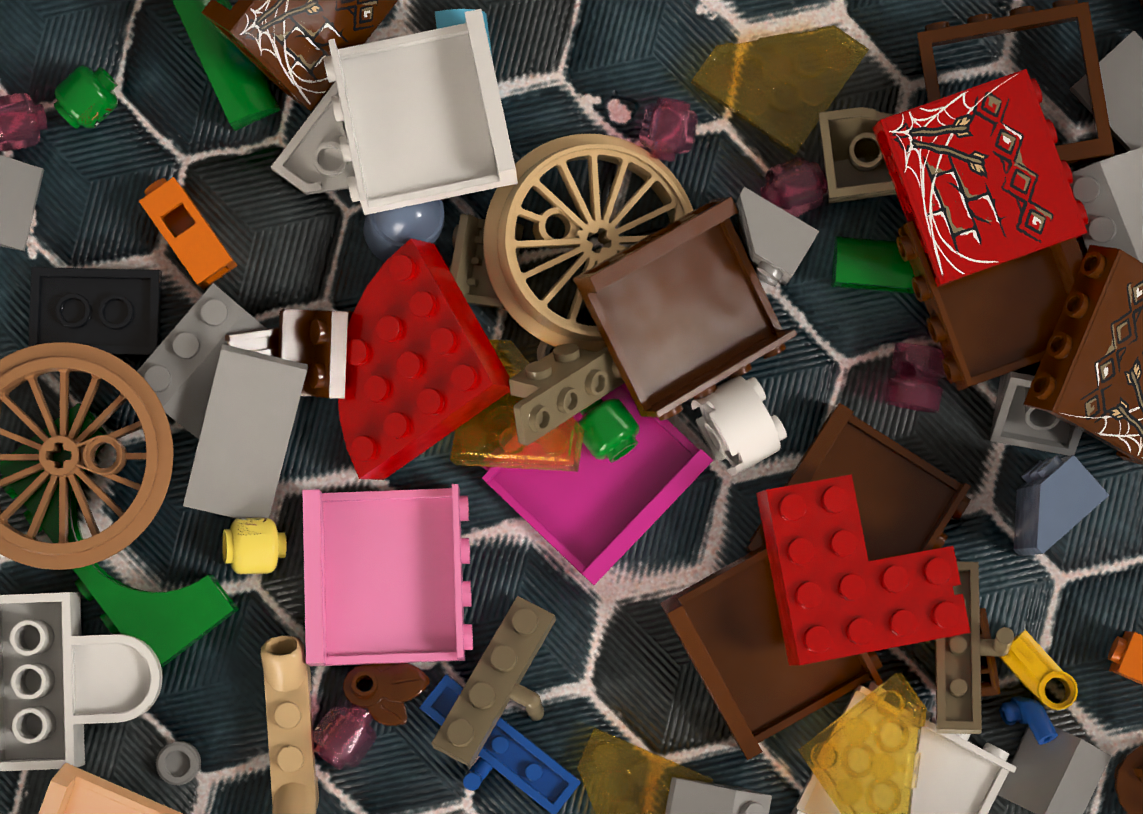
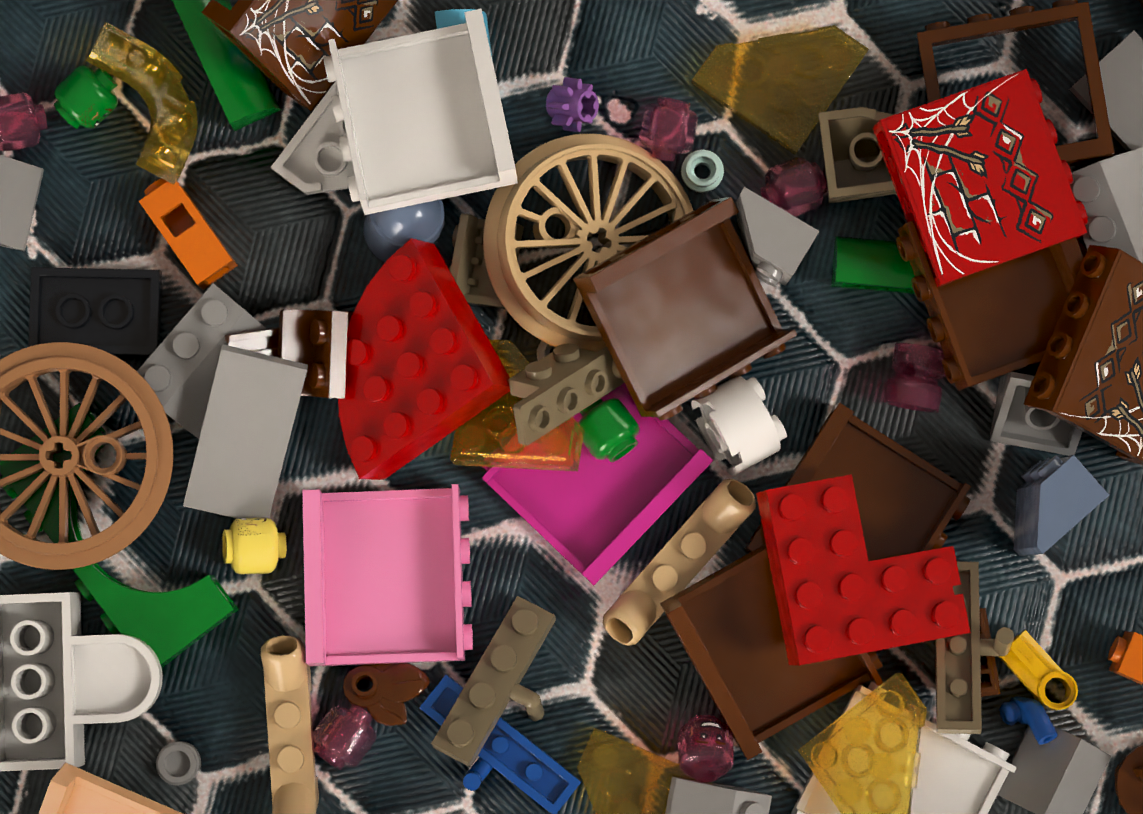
none -> clear yellow plate [86,22,198,185]
none -> medium lavender gear [546,77,599,132]
none -> tan plate [603,478,756,646]
none -> clear pink head [677,715,734,783]
none -> light aqua plate [681,150,724,193]

